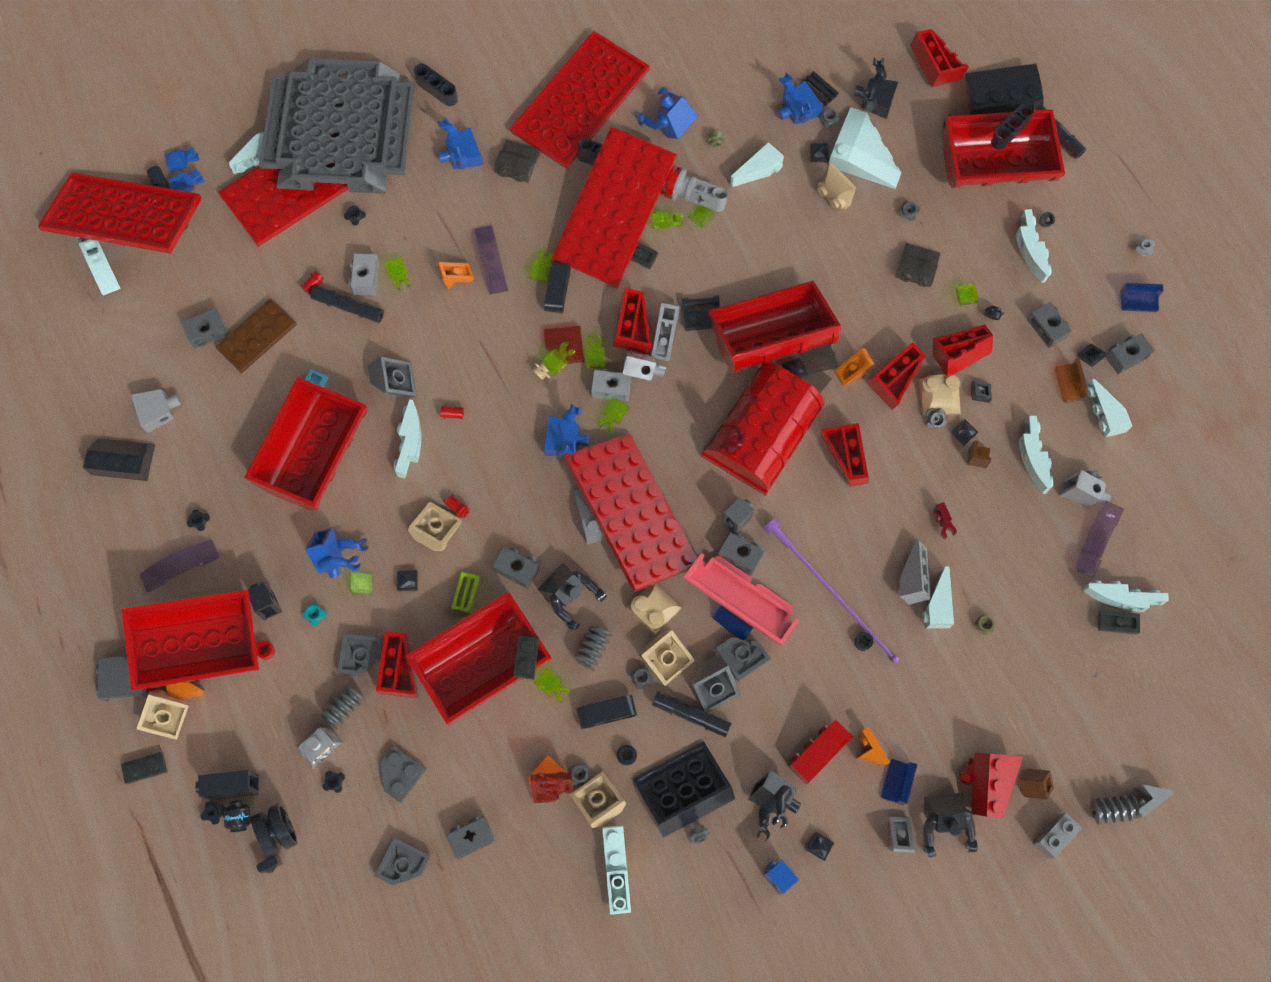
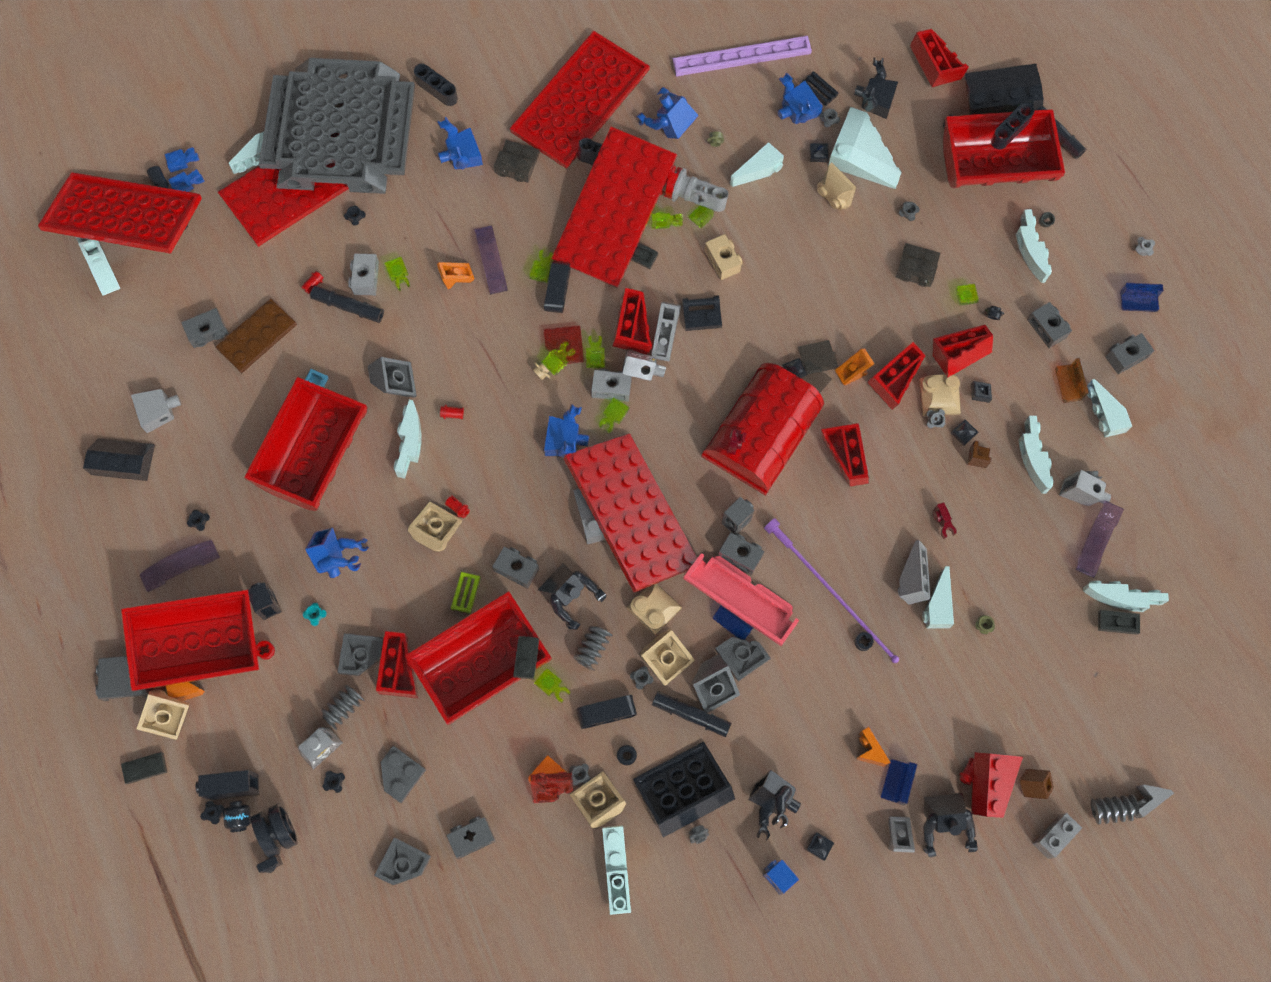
clear neon green slope [350,572,373,594] -> none
black tile [397,570,418,592] -> none
red container [708,280,841,374] -> none
red wedge [789,719,854,785] -> none
black tile [1078,343,1105,367] -> none
none -> lavender tile [673,36,812,76]
none -> tan brick [705,234,743,280]

